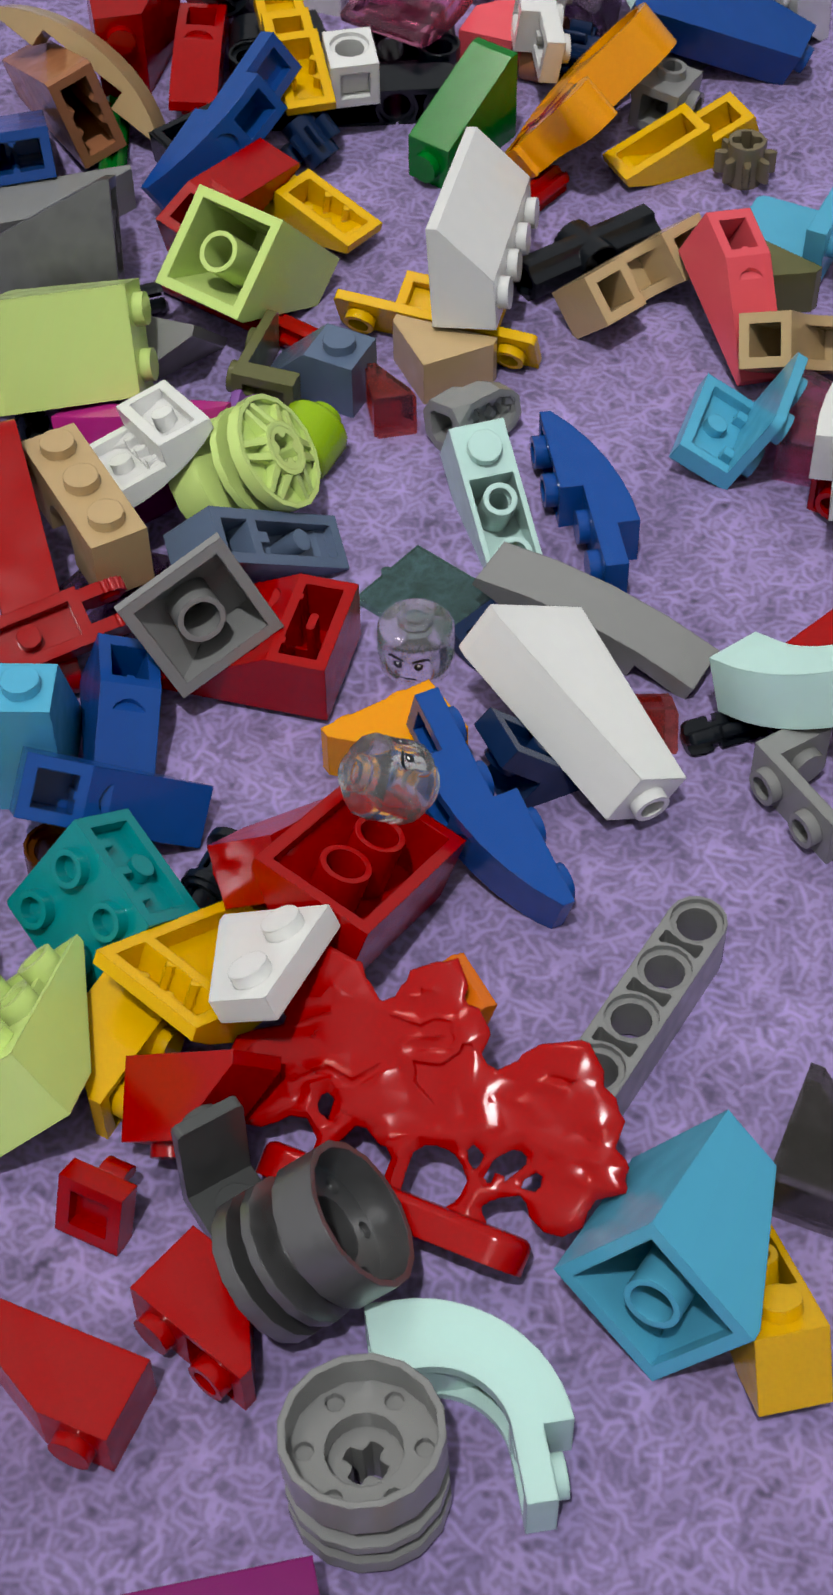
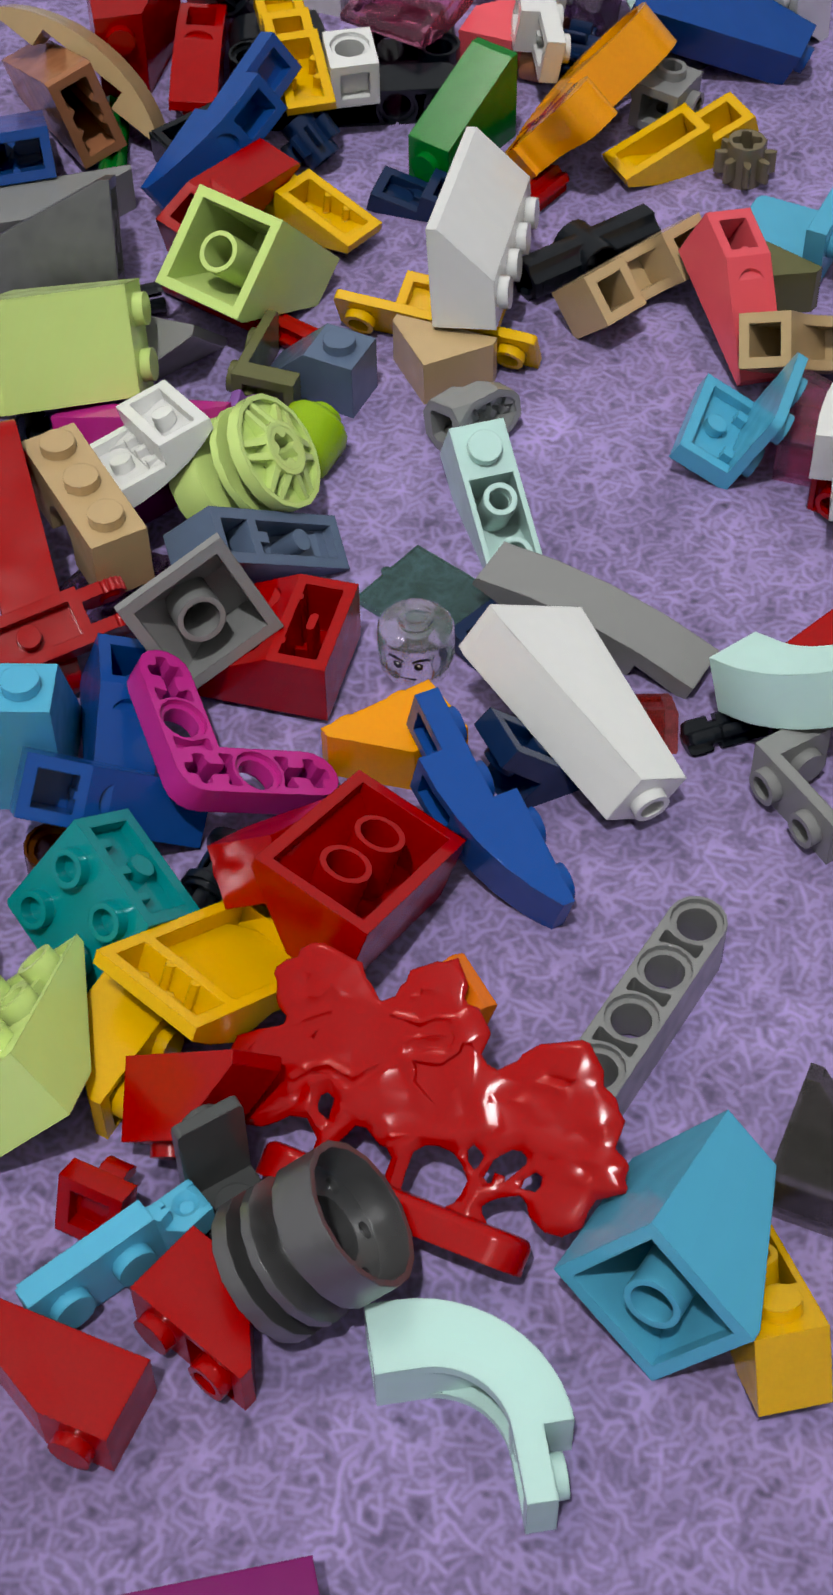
white wing [208,904,341,1024] -> none
light grey wheel [277,1353,452,1573] -> none
clear head [338,733,440,825] -> none
clear red slope [365,363,417,439] -> none
blue slope [530,411,640,593] -> none
none -> medium azure hinge [14,1179,215,1328]
none -> dark pink beam [127,650,339,815]
none -> dark blue slope [366,165,448,222]

